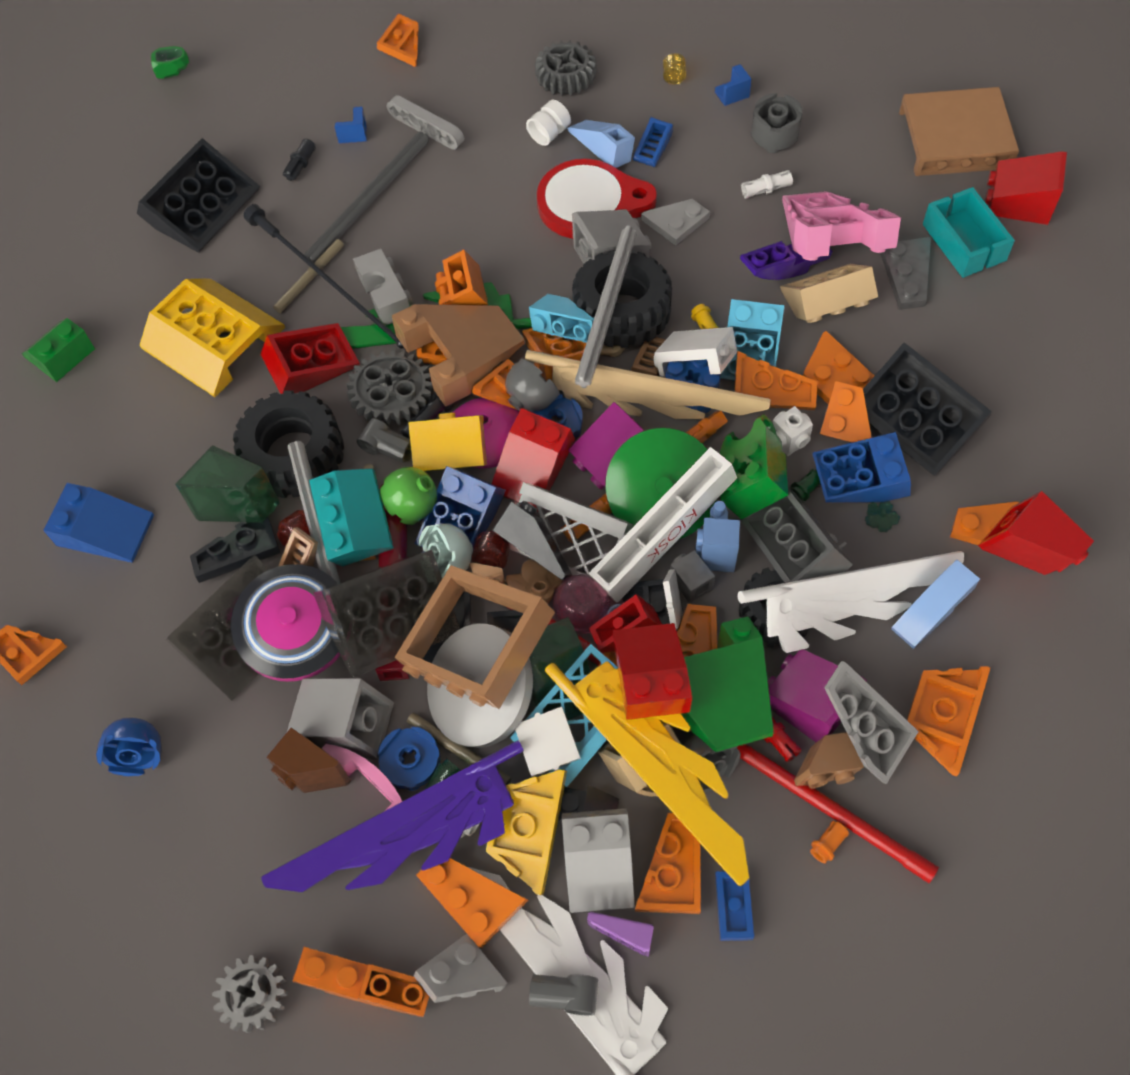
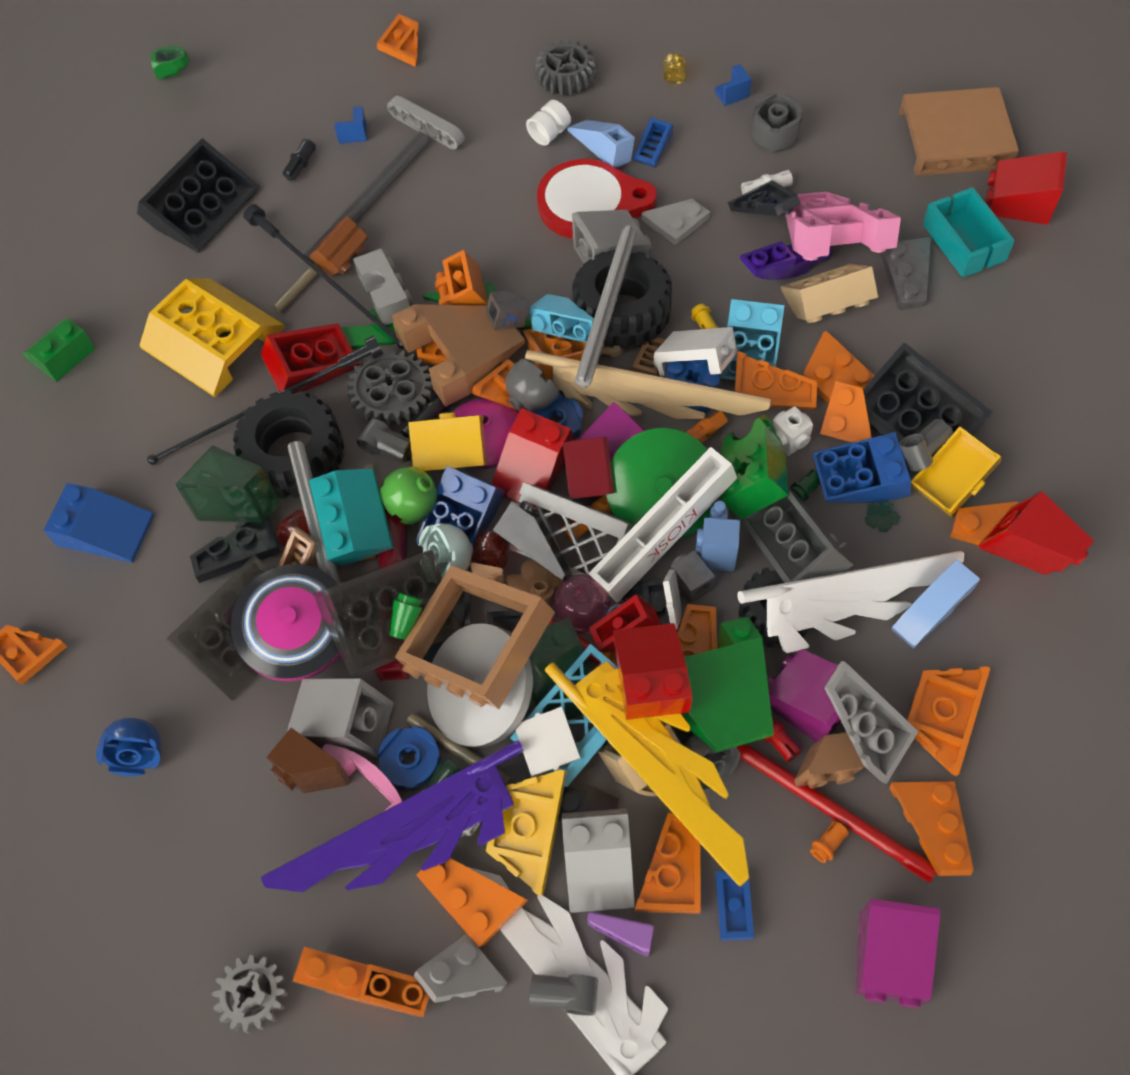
none -> black piece [147,335,383,465]
none -> dark orange brick [310,216,368,277]
none -> green cone [390,593,423,640]
none -> flat silver brick [486,290,529,330]
none -> dark red slope [563,437,614,500]
none -> black wing [728,180,801,216]
none -> magenta slope [856,899,940,1009]
none -> orange wing [889,781,974,876]
none -> dark grey piece [899,419,953,471]
none -> yellow container [911,427,1001,518]

